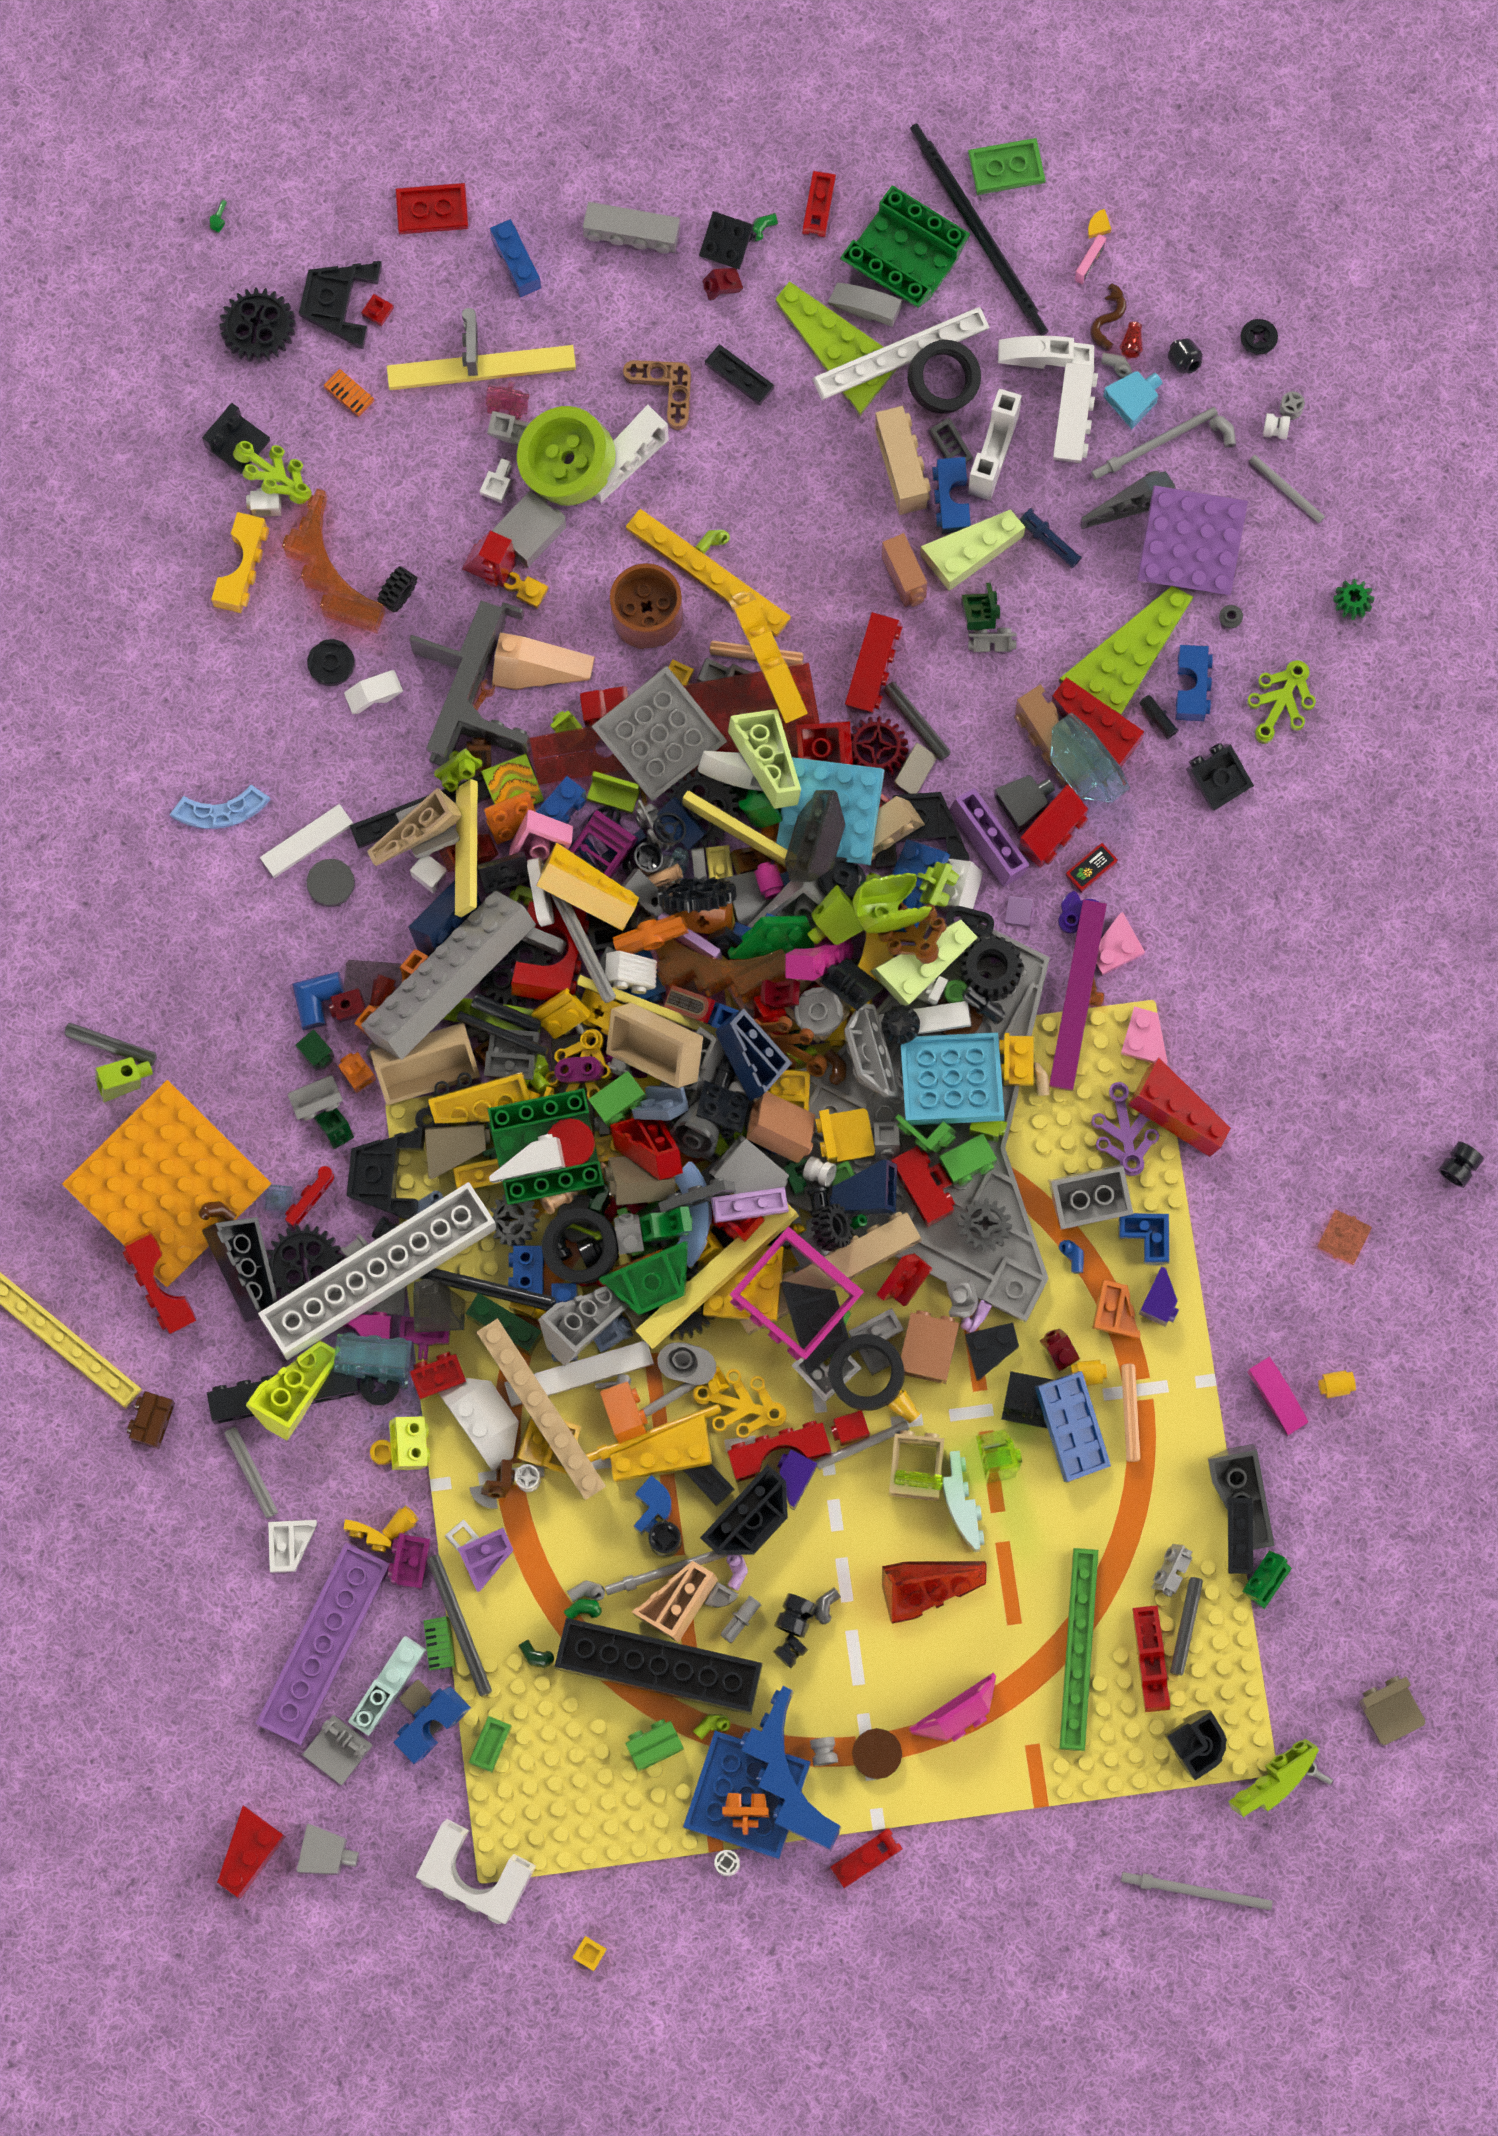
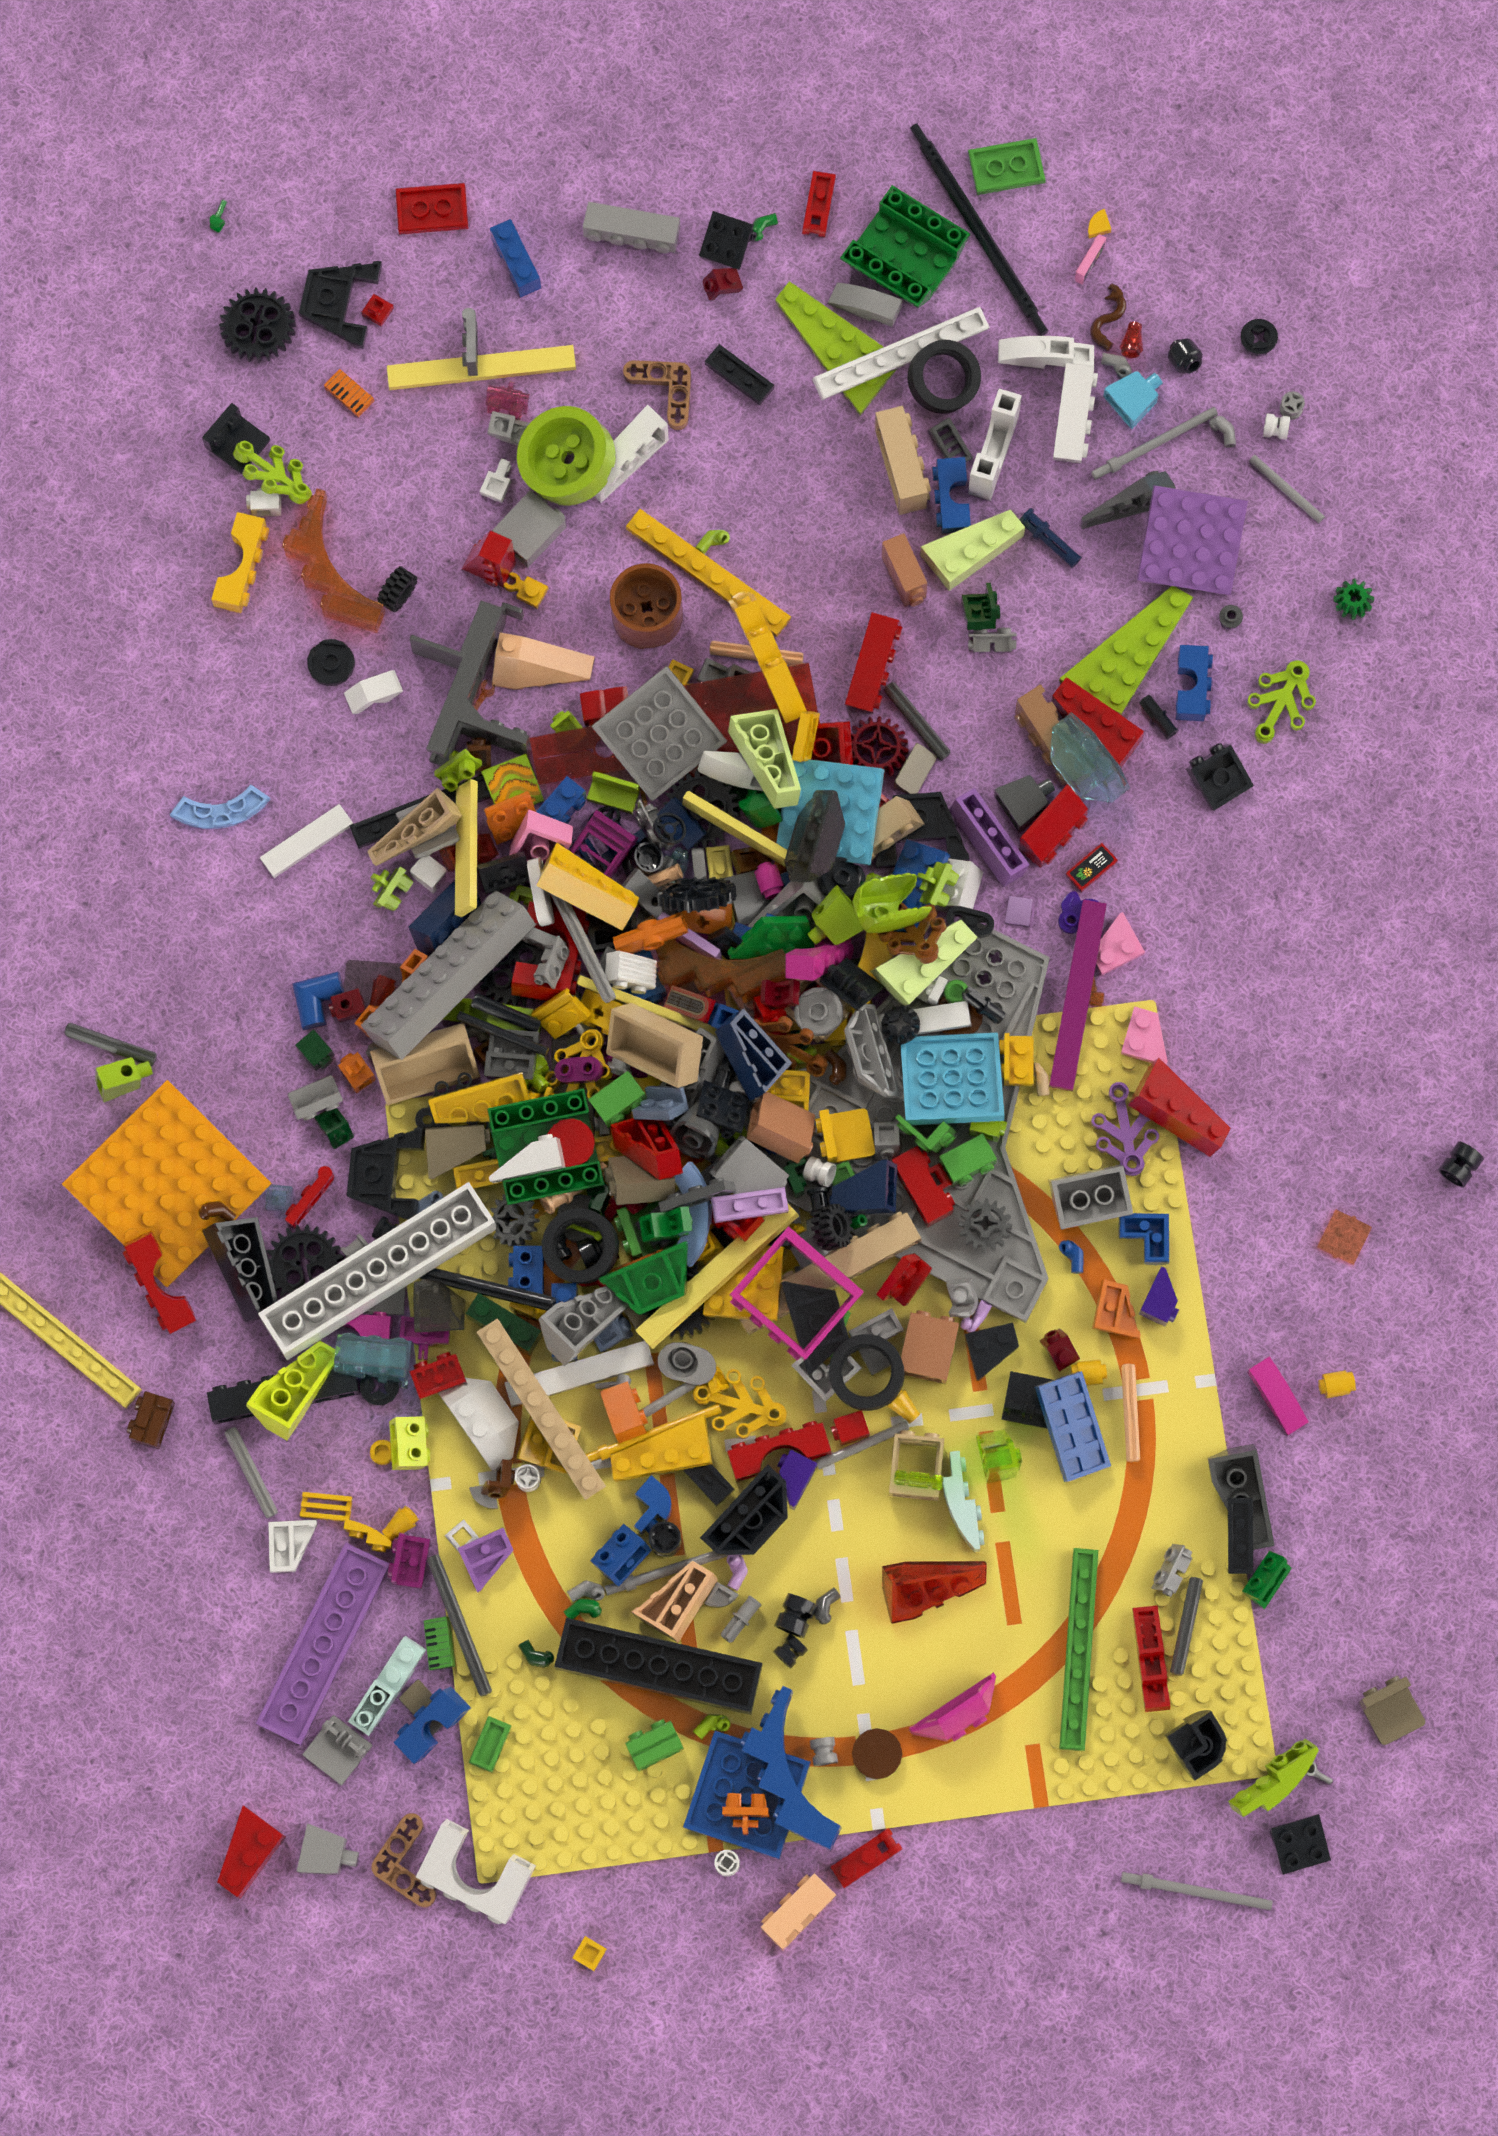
dark grey tile [306,859,355,907] -> none
light grey bracket [614,1213,644,1254] -> none
black tyre [960,935,1022,1001] -> none
none -> yellow tile [300,1492,353,1522]
none -> lime hips [370,866,414,911]
none -> medium nougat beam [371,1813,436,1908]
none -> light grey hinge [533,936,570,989]
none -> blue brick [590,1524,652,1587]
none -> light nougat wedge [761,1873,836,1951]
none -> yellow plate [792,711,820,762]
none -> black hinge [1270,1814,1331,1875]

